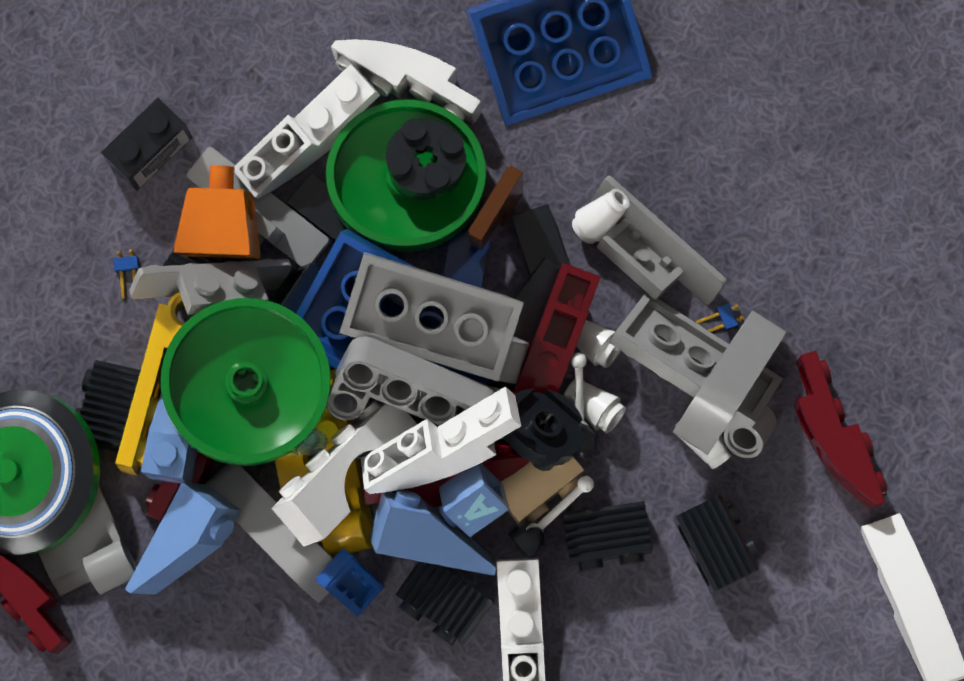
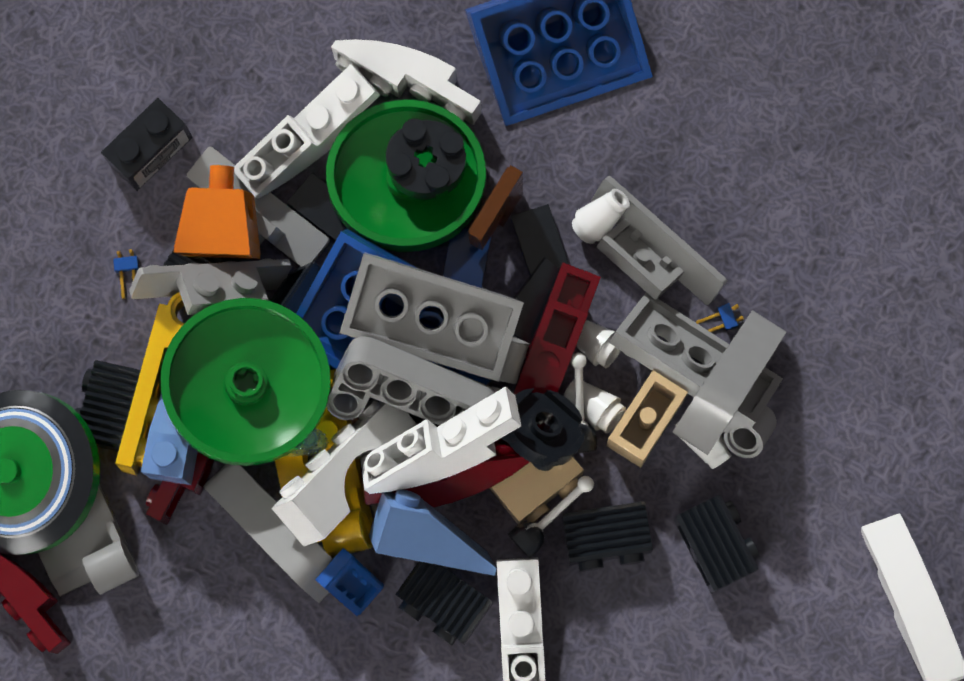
medium blue slope [125,482,241,595] -> none
medium blue brick [439,463,509,537] -> none
dark red slope [793,351,887,509] -> none
none -> tan brick [607,370,688,468]

